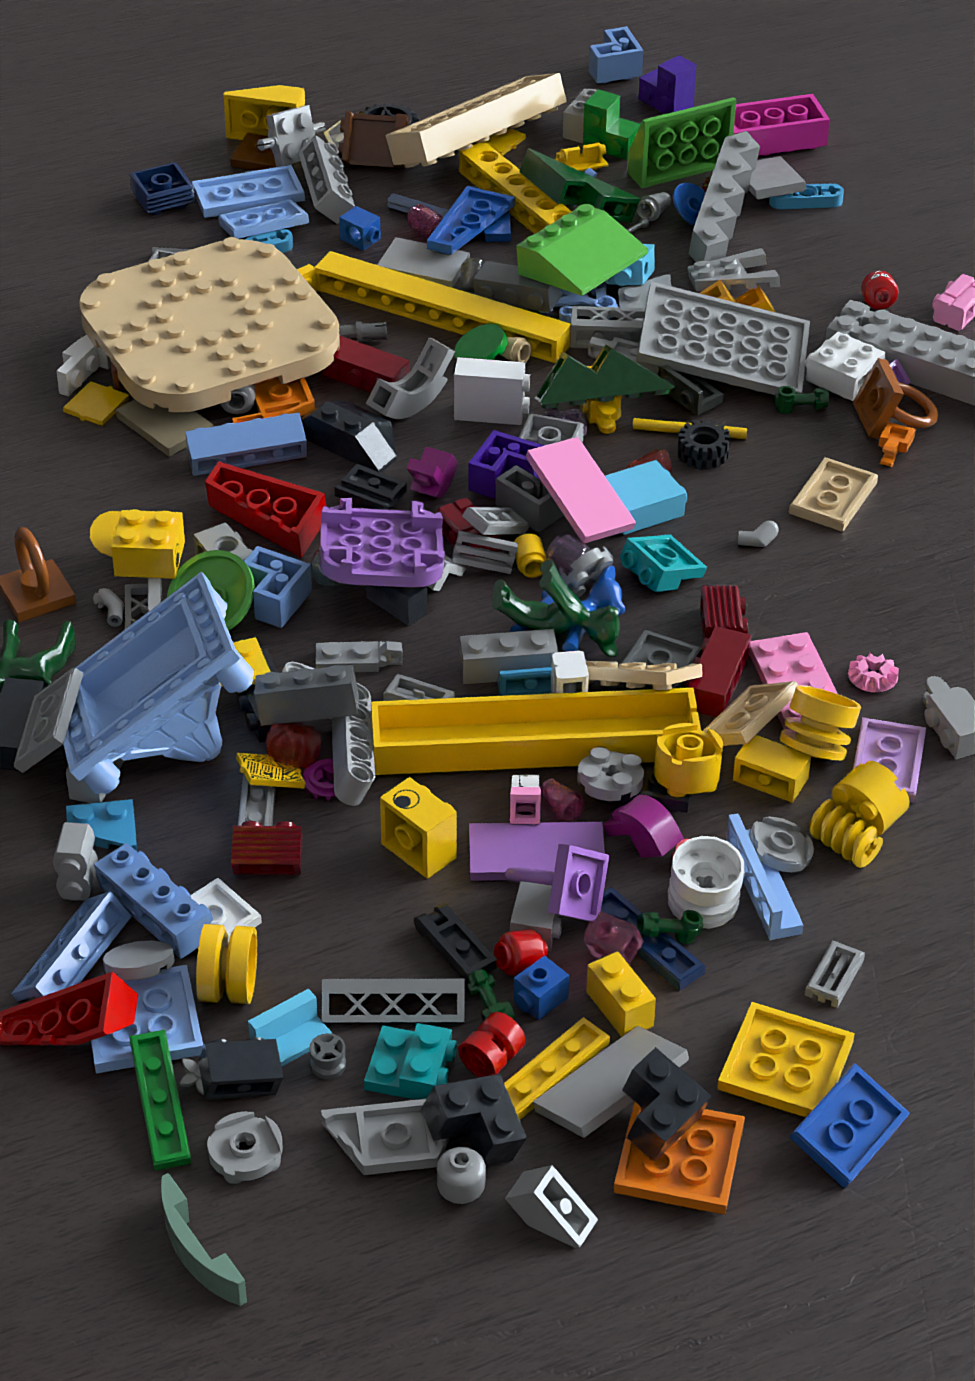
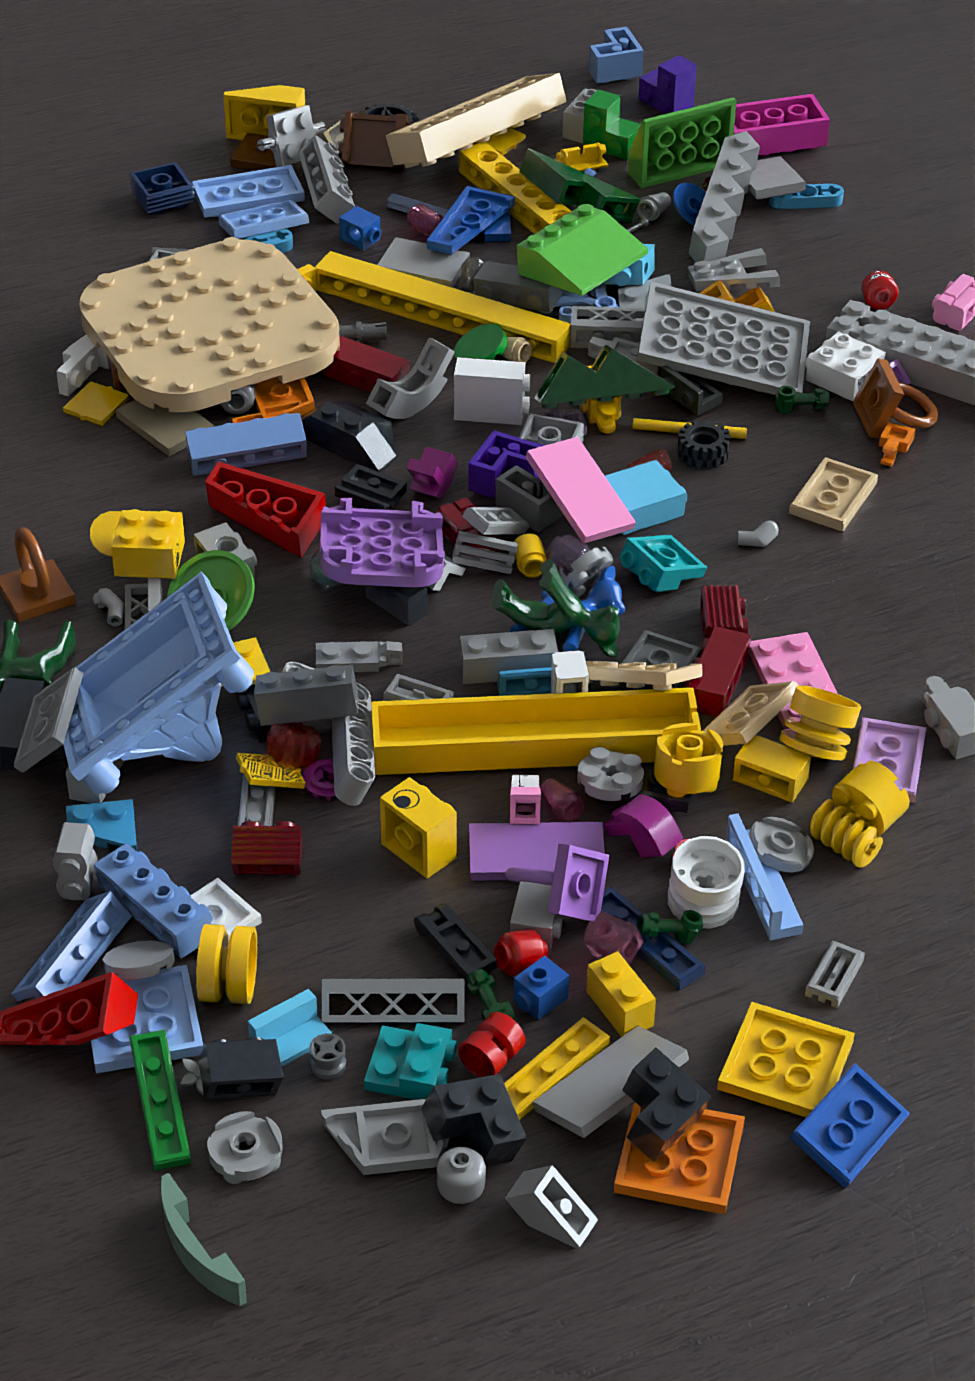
medium blue brick [244,546,312,628] -> none
bright pink gear [848,653,899,692] -> none

